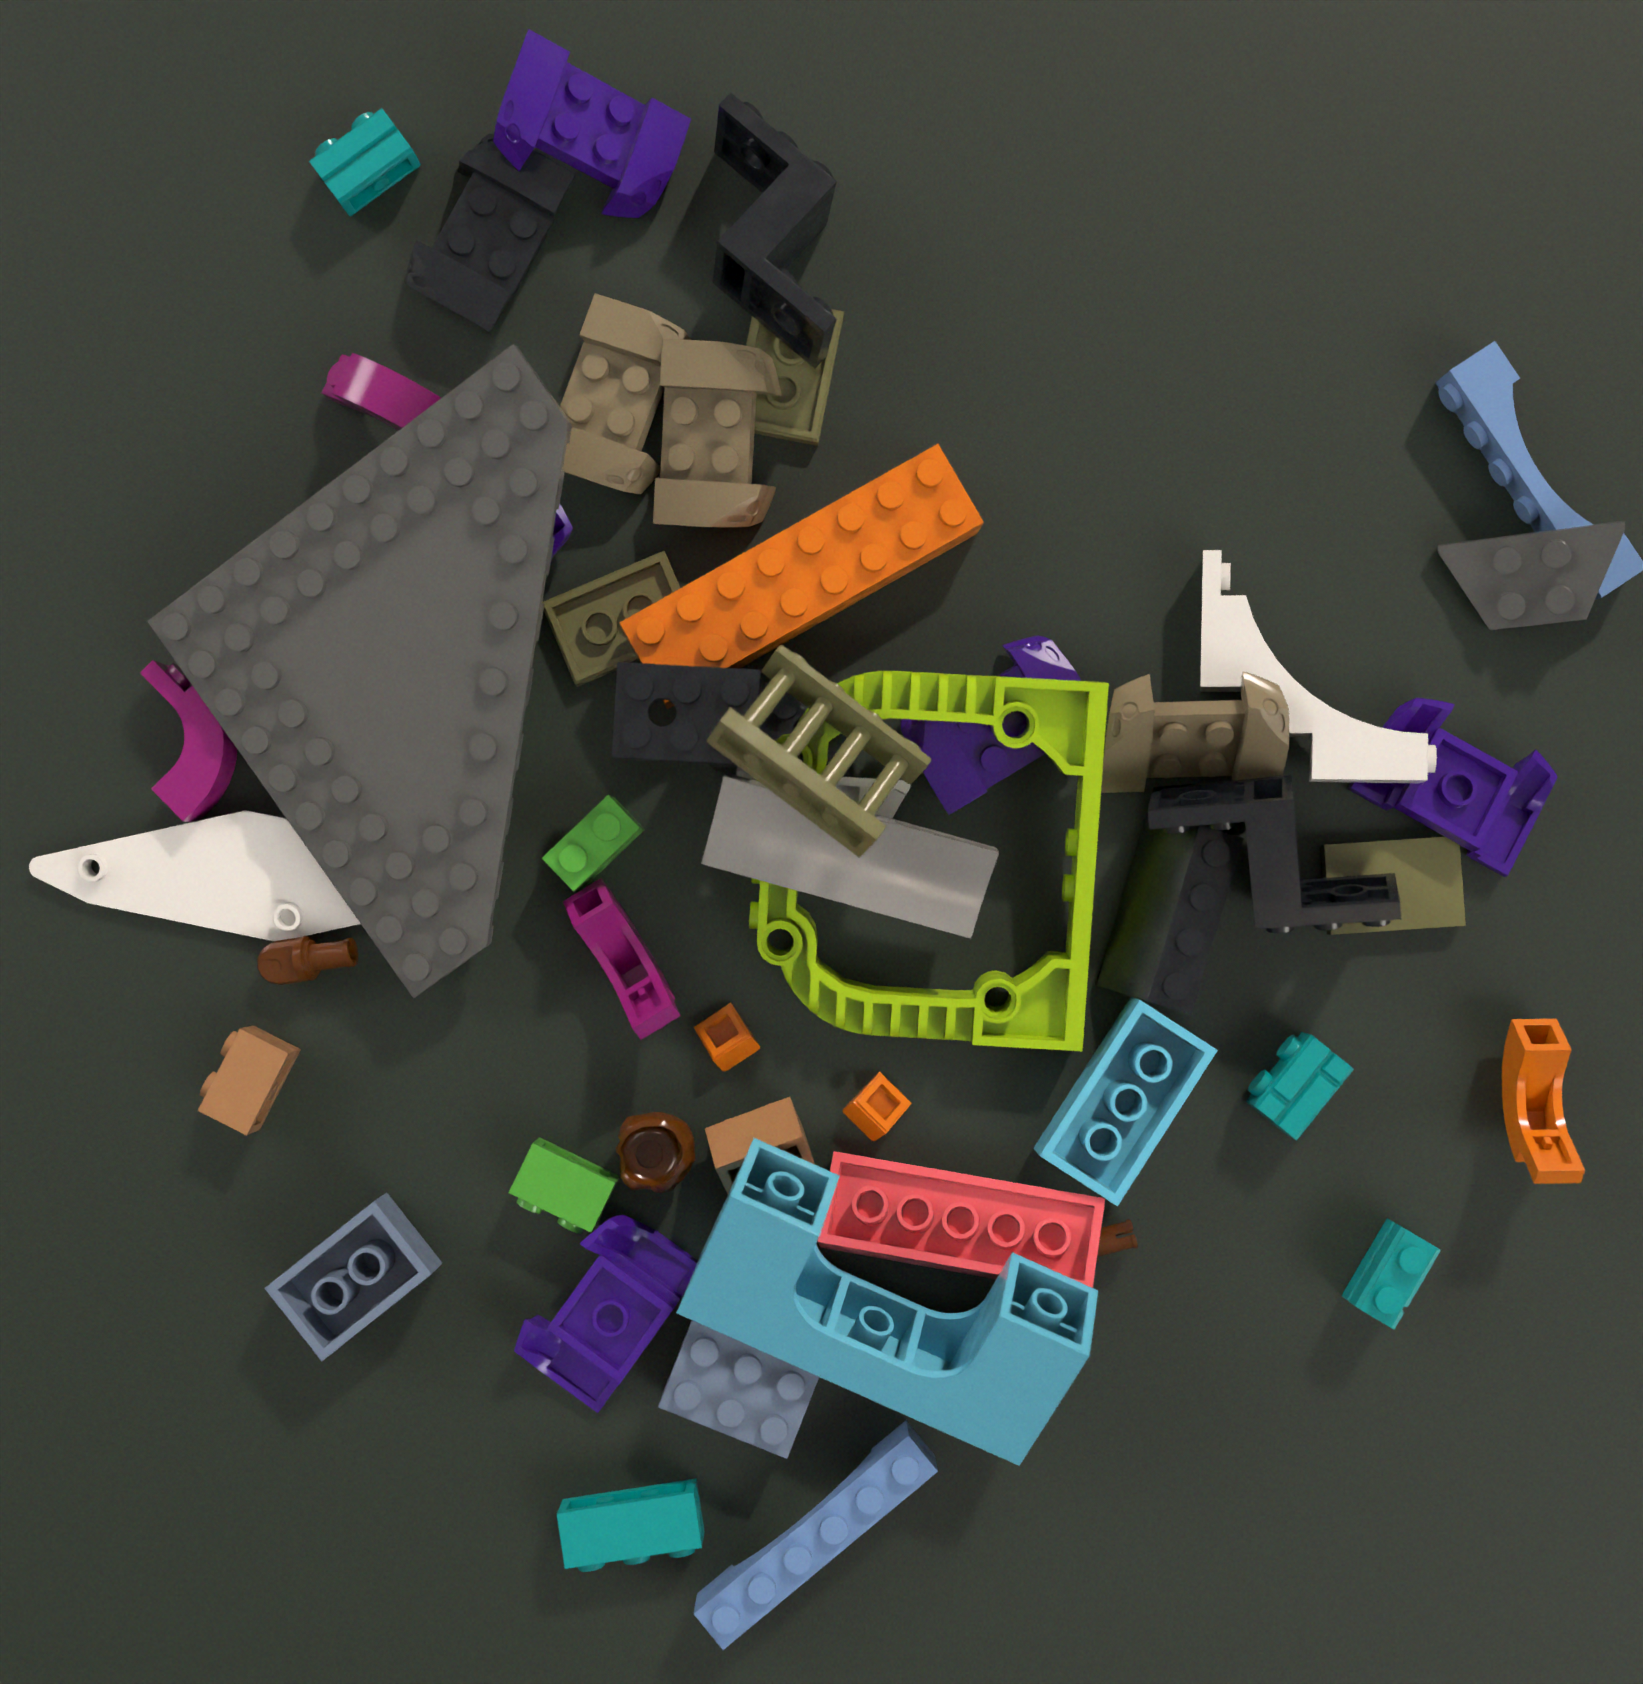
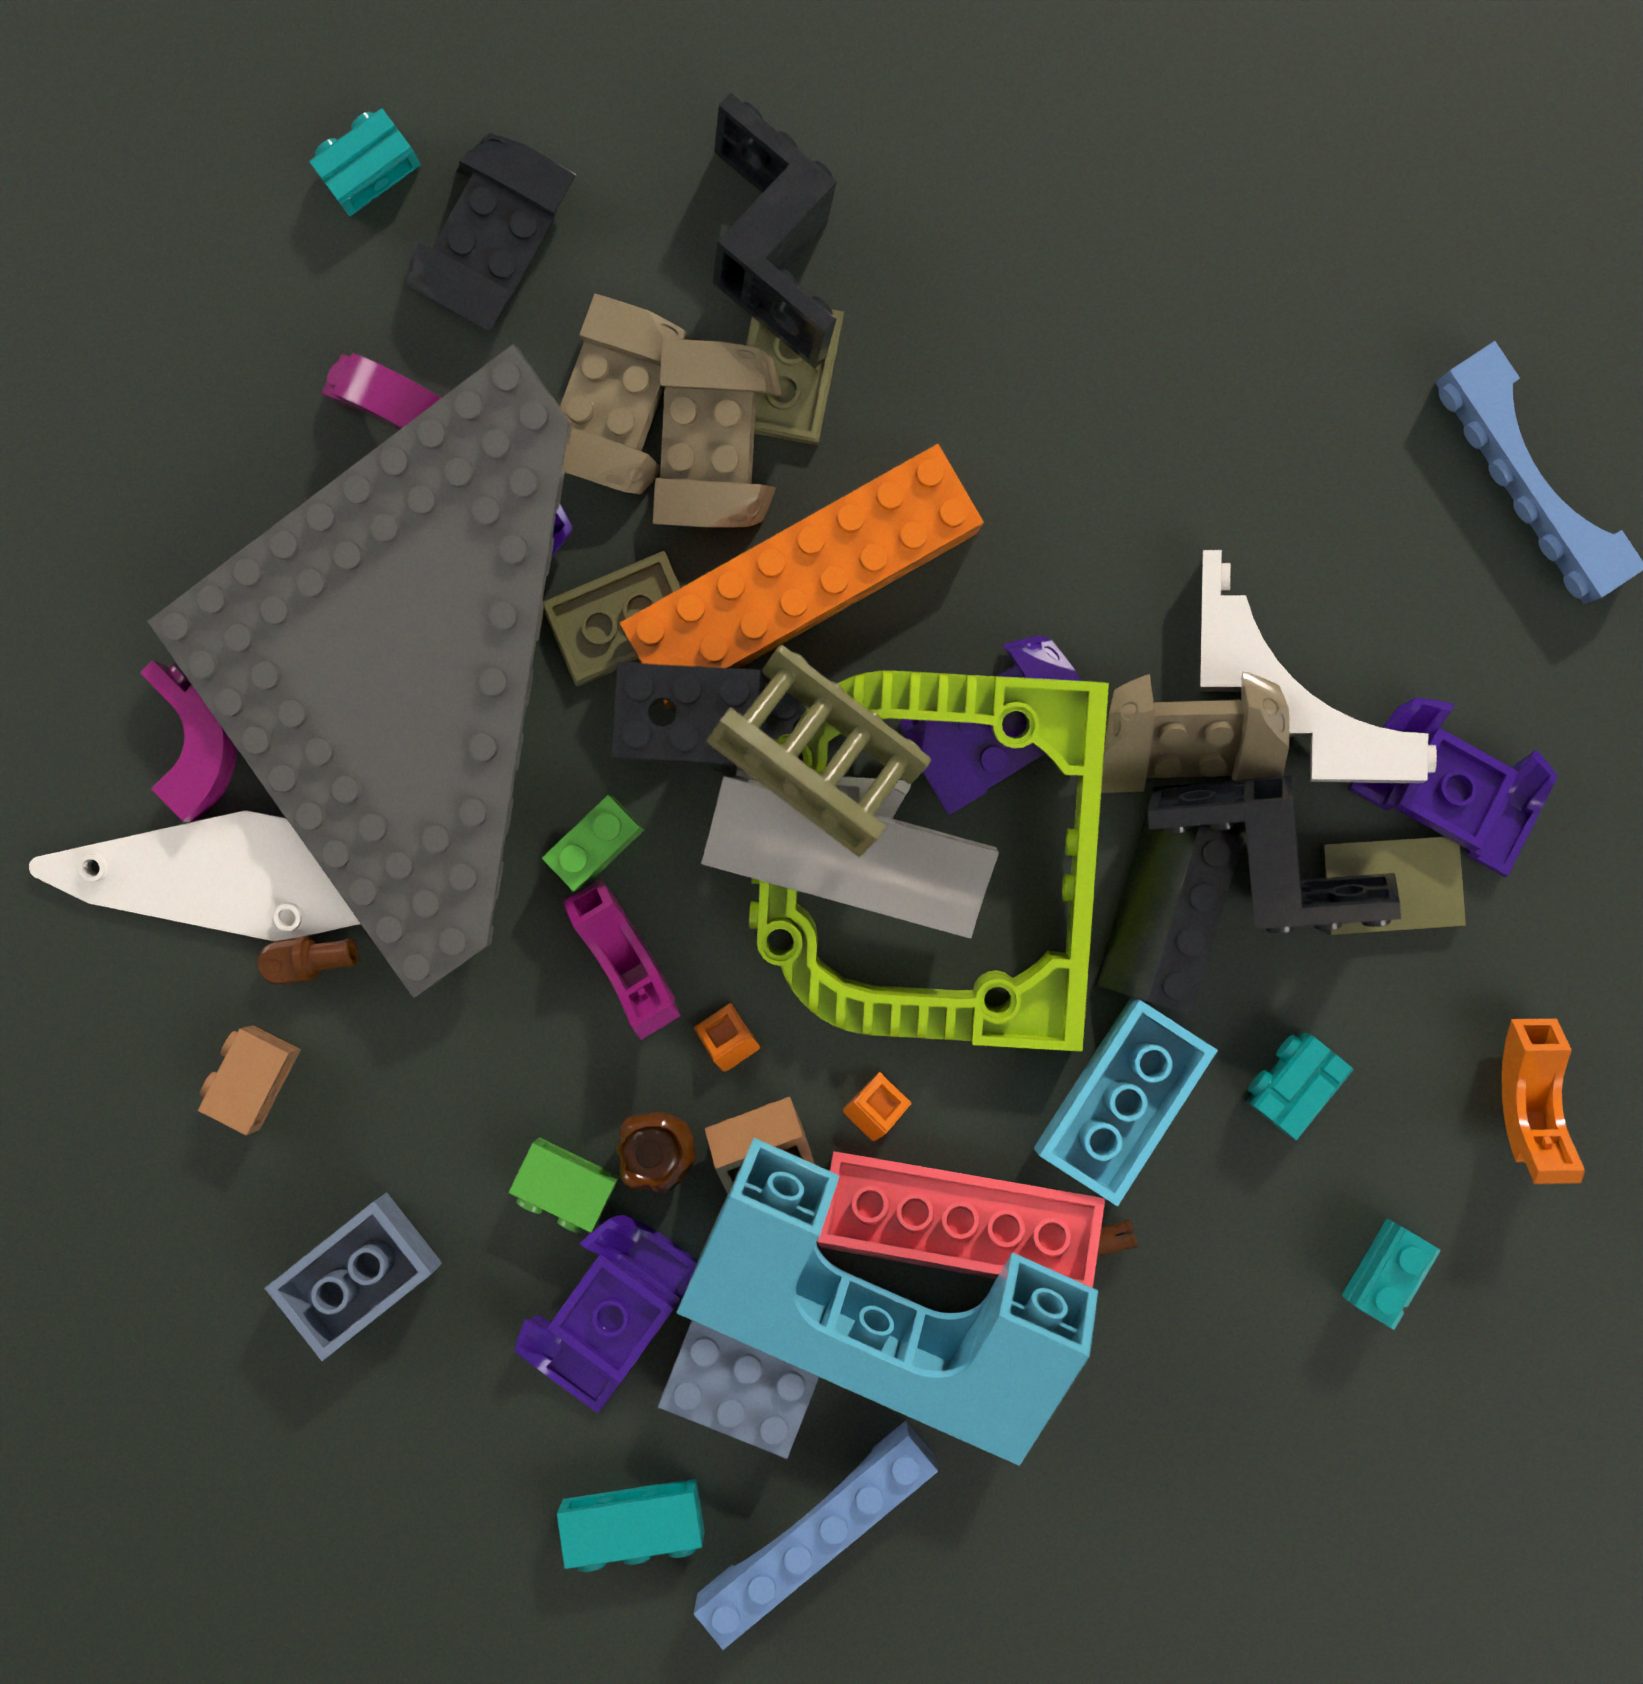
dark purple piece [493,29,691,218] -> none
dark grey wing [1438,520,1625,630] -> none

